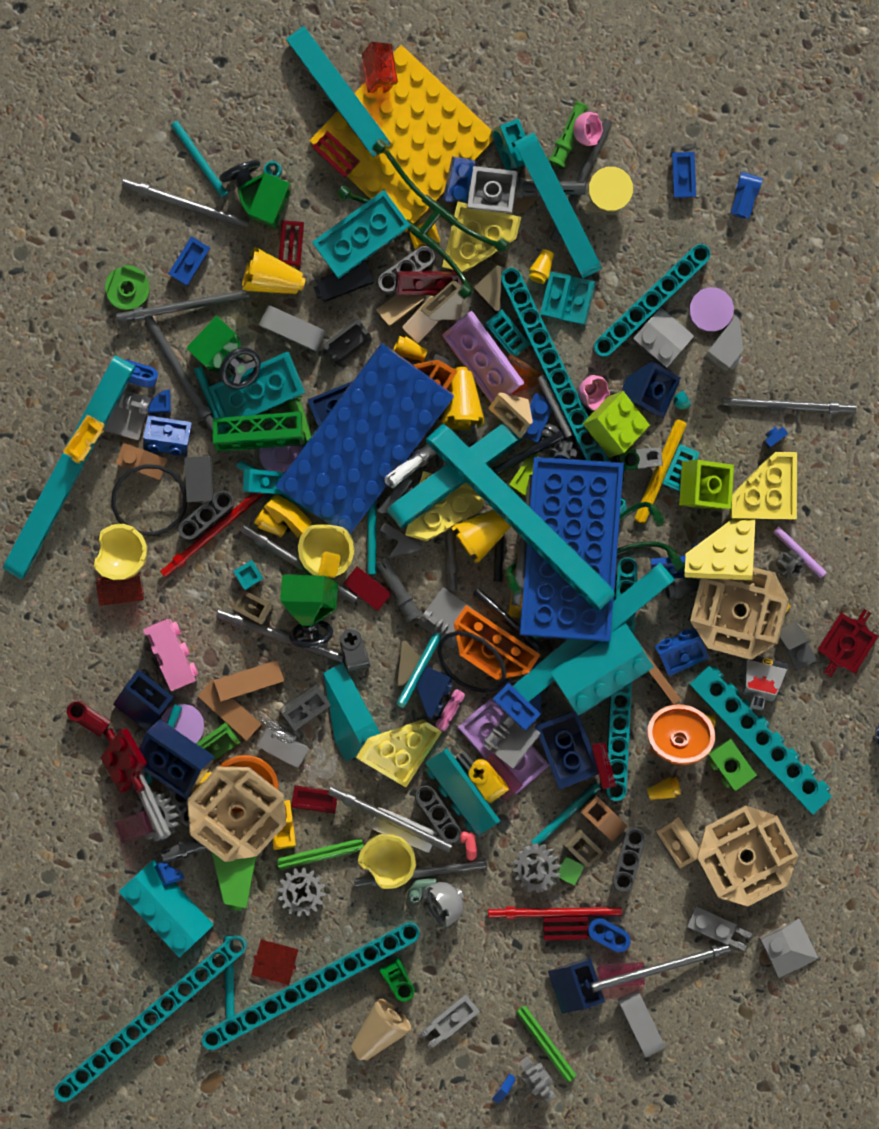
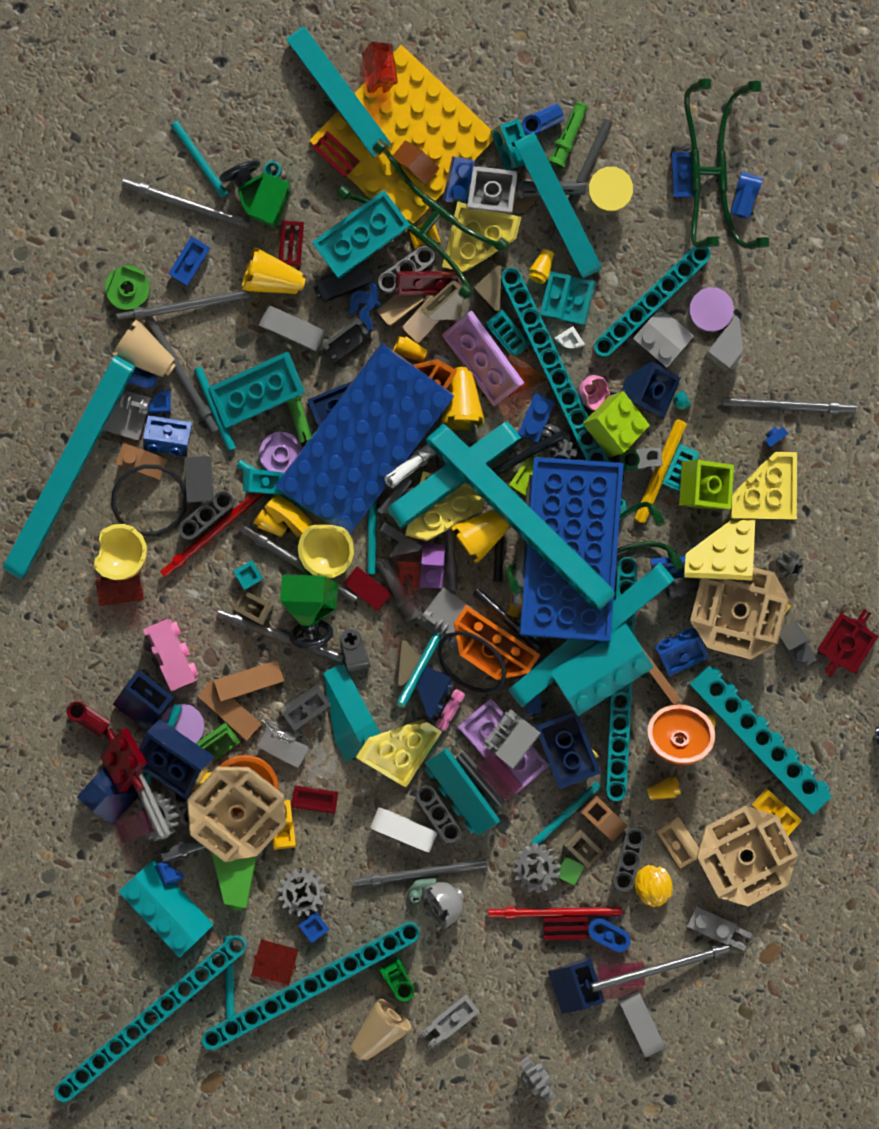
yellow hinge [63,415,104,463] -> none
green piece [186,315,261,389] -> none
green fence [213,412,305,452] -> none
bright green axle [277,838,364,870] -> none
yellow slope [318,551,341,577] -> none
flat silver bar [328,786,452,853] -> none
light yellow cylinder [358,834,416,889] -> none
coral arm [460,831,477,861] -> none
yellow piece [469,759,509,804] -> none
tan slope [488,392,533,438] -> none
blue tile [492,1073,516,1103] -> none
blue plate [493,683,541,731] -> none
bright green axle [516,1006,576,1083] -> none
light grey bar [537,374,574,438] -> none
bright pink hair [573,112,603,146] -> none
dark red tile [591,743,616,789] -> none
bright green brick [707,739,757,791] -> none
light grey torso [742,656,789,710] -> none
light grey slope [759,918,818,978] -> none
lavender bar [772,526,827,578] -> none
none -> dark blue slope [77,767,139,825]
none -> tan cone [112,320,176,377]
none -> blue plate [298,911,330,943]
none -> blue piece [347,283,382,331]
none -> dark orange slope [393,140,440,186]
none -> clear red hinge [397,562,420,588]
none -> medium lavender slope [420,543,445,589]
none -> blue piece [521,103,565,136]
none -> white tile [554,326,585,349]
none -> yellow hair [634,865,673,907]
none -> dark green bar [684,78,769,250]
none -> yellow slope [751,788,802,836]

